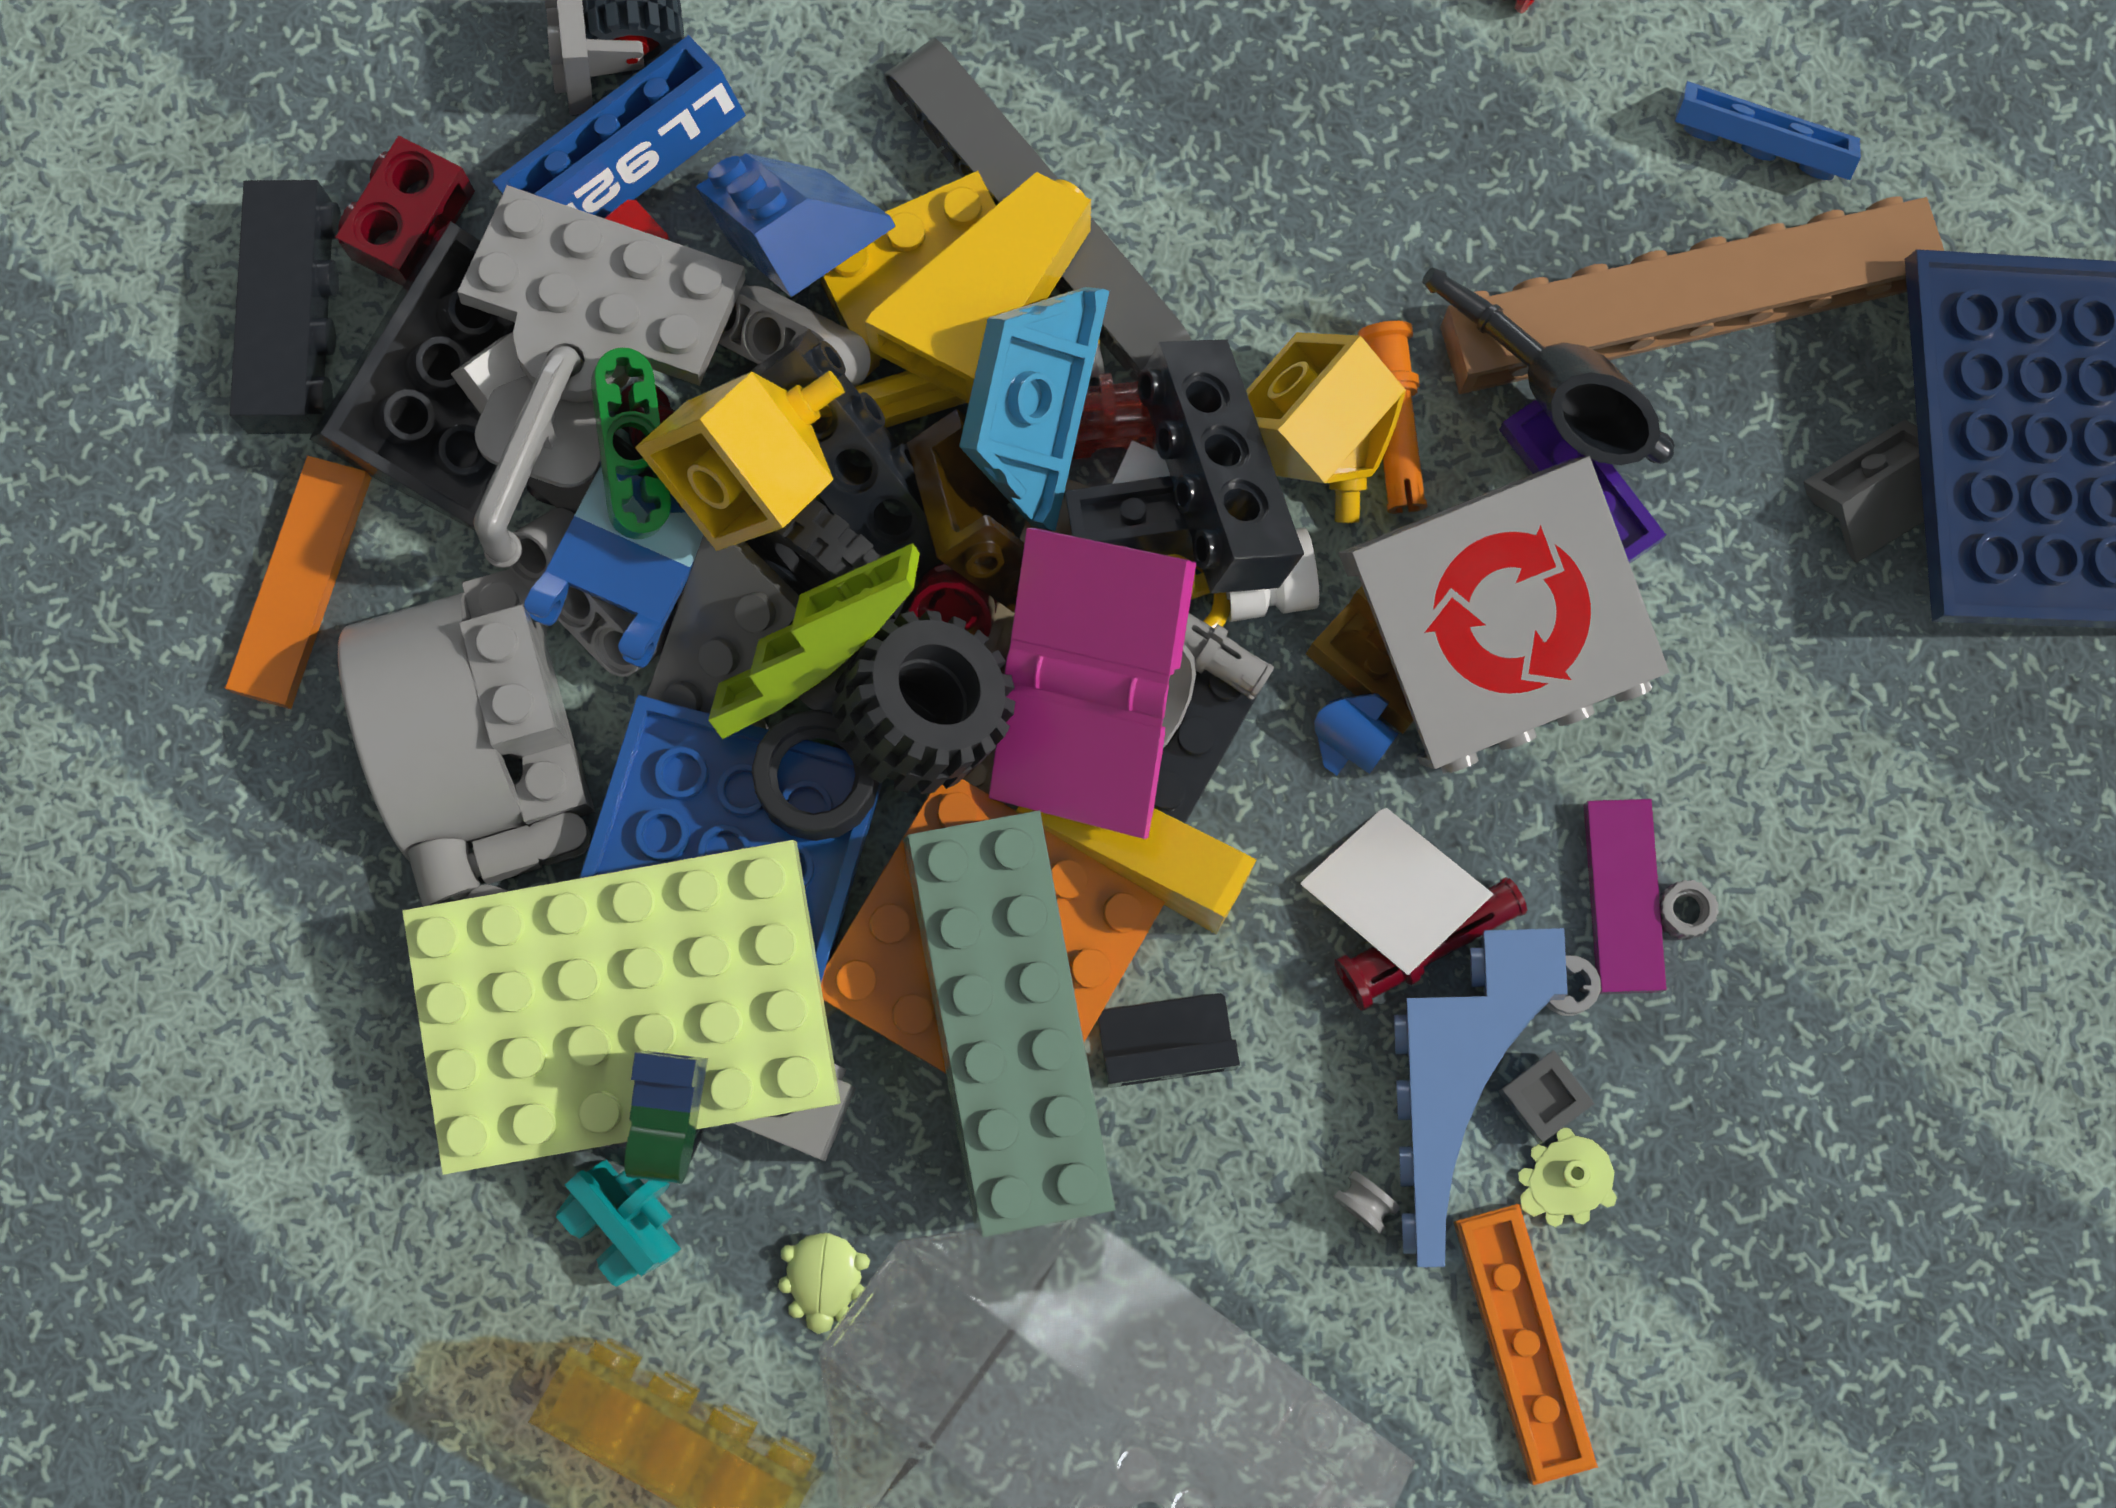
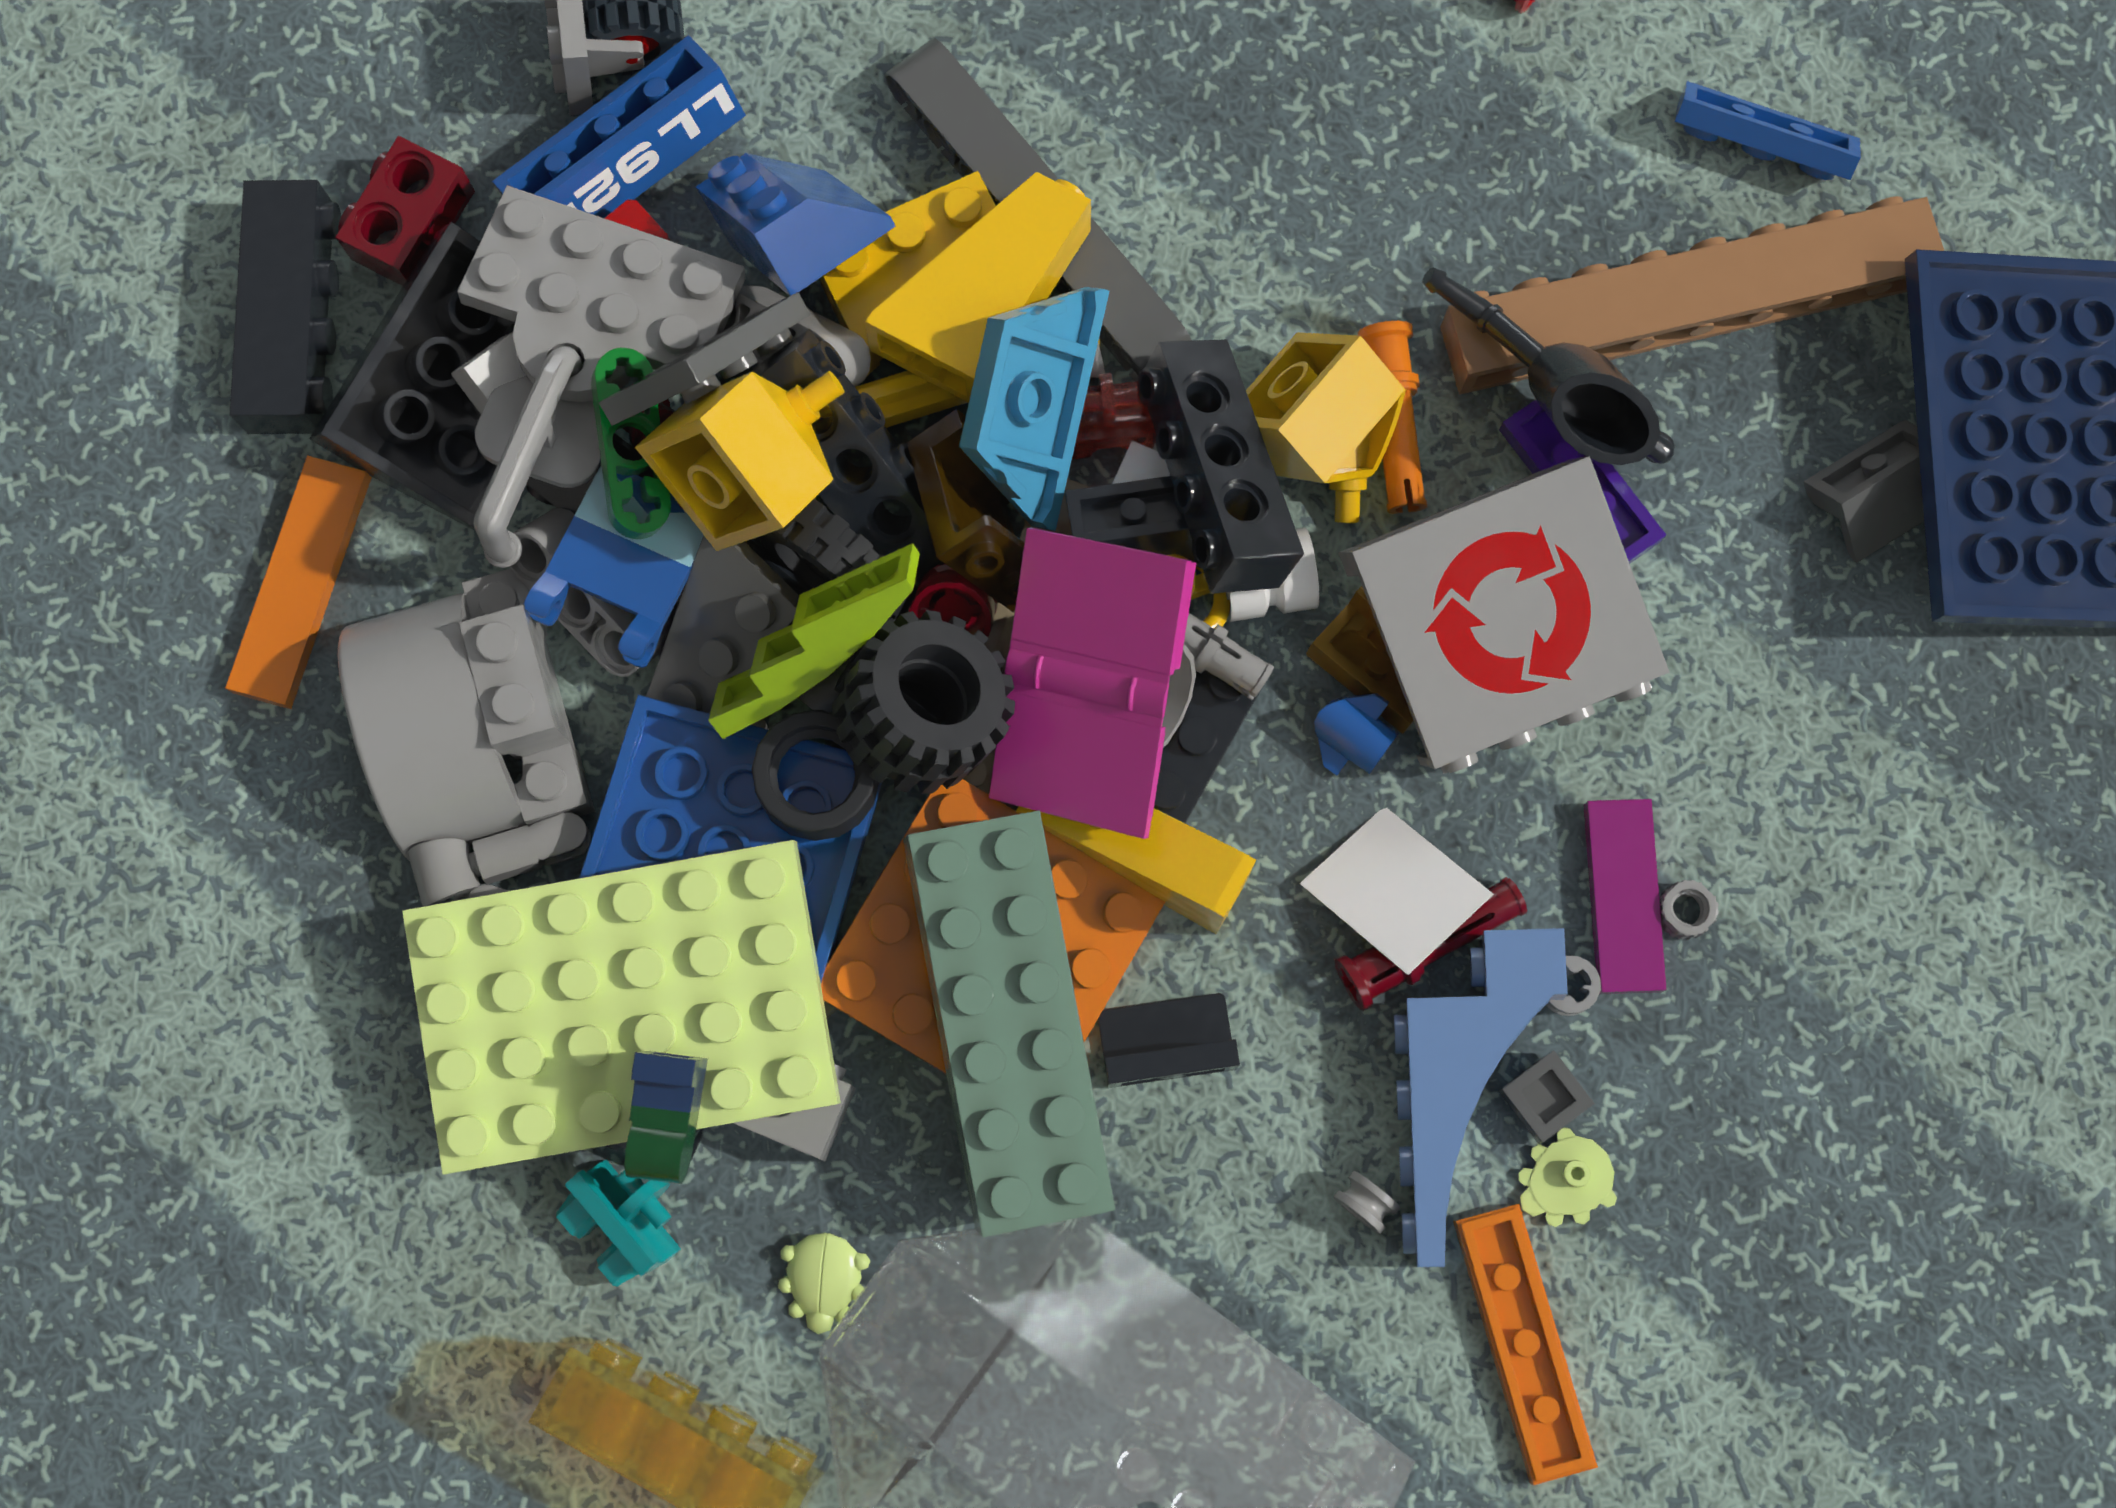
none -> dark grey wing [599,292,810,426]

